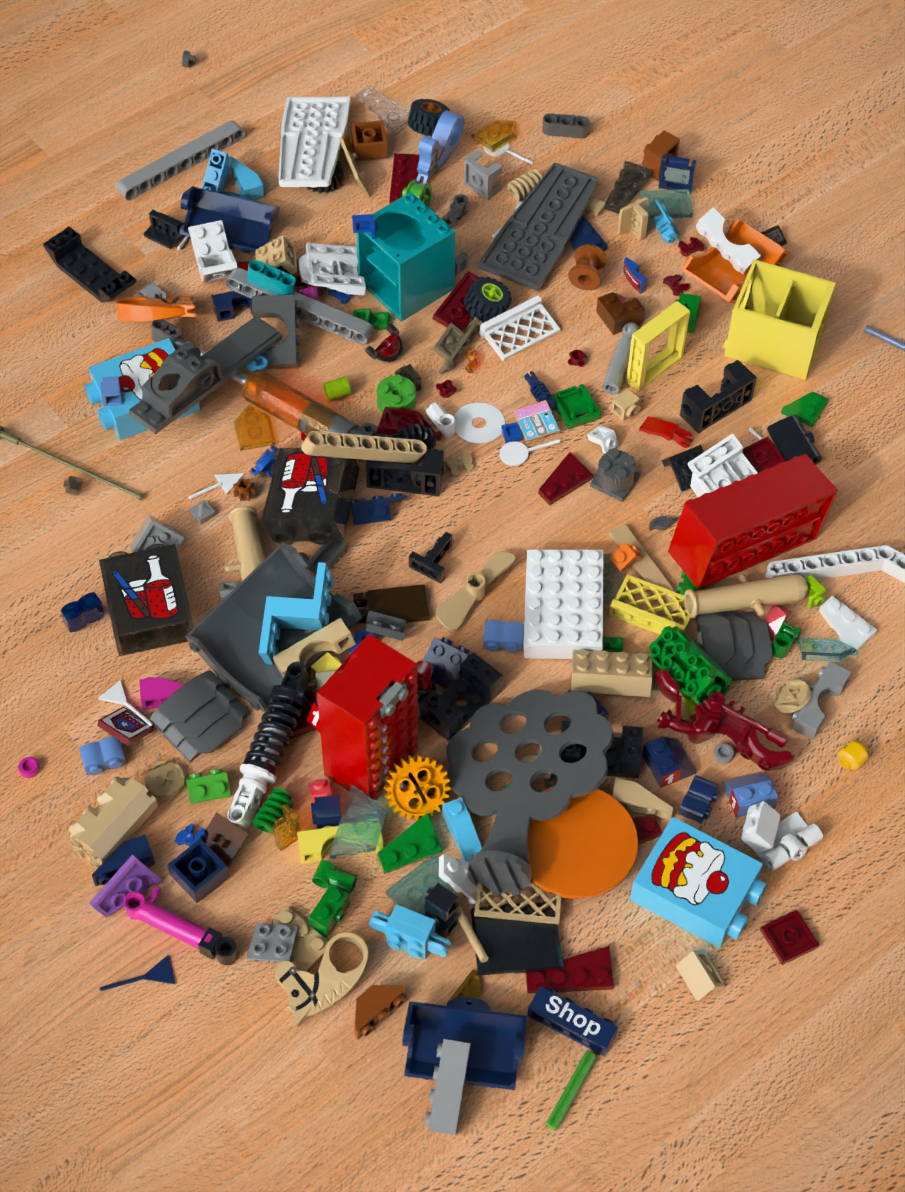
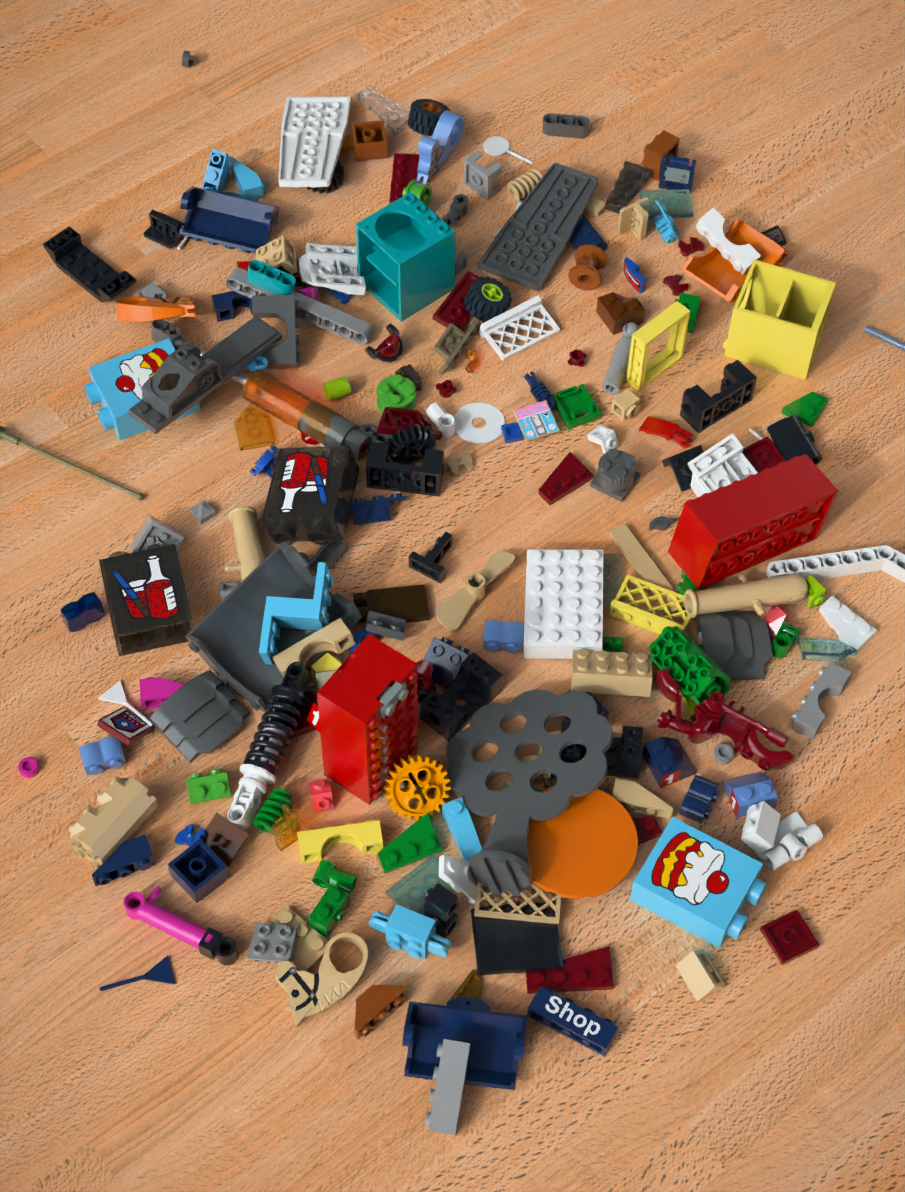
clear smoke piece [63,476,83,496] -> none
medium lavender wing [89,855,163,917] -> none
medium blue window [100,376,122,407] -> none
light grey beam [116,120,245,200] -> none
tan tile [144,760,186,799] -> none
white bracket [188,220,238,283] -> none
white piece [189,473,245,499] -> none
dark orange gear [233,478,256,501] -> none
tan beam [301,431,427,464] -> none
dark blue brick [311,795,342,829] -> none
clear light blue wing [330,785,386,859] -> none
tan piece [339,136,370,198] -> none
blue bracket [352,214,378,239] -> none
green slope [353,309,390,330] -> none
tan bar [454,905,489,963] -> none
clear yellow tile [471,120,517,152] -> none
white piece [500,439,561,466] -> none
bright green axle [546,1051,596,1130] -> none
orange bracket [609,542,642,572] -> none
tan tile [772,680,812,713] -> none
yellow head [838,740,869,770] -> none

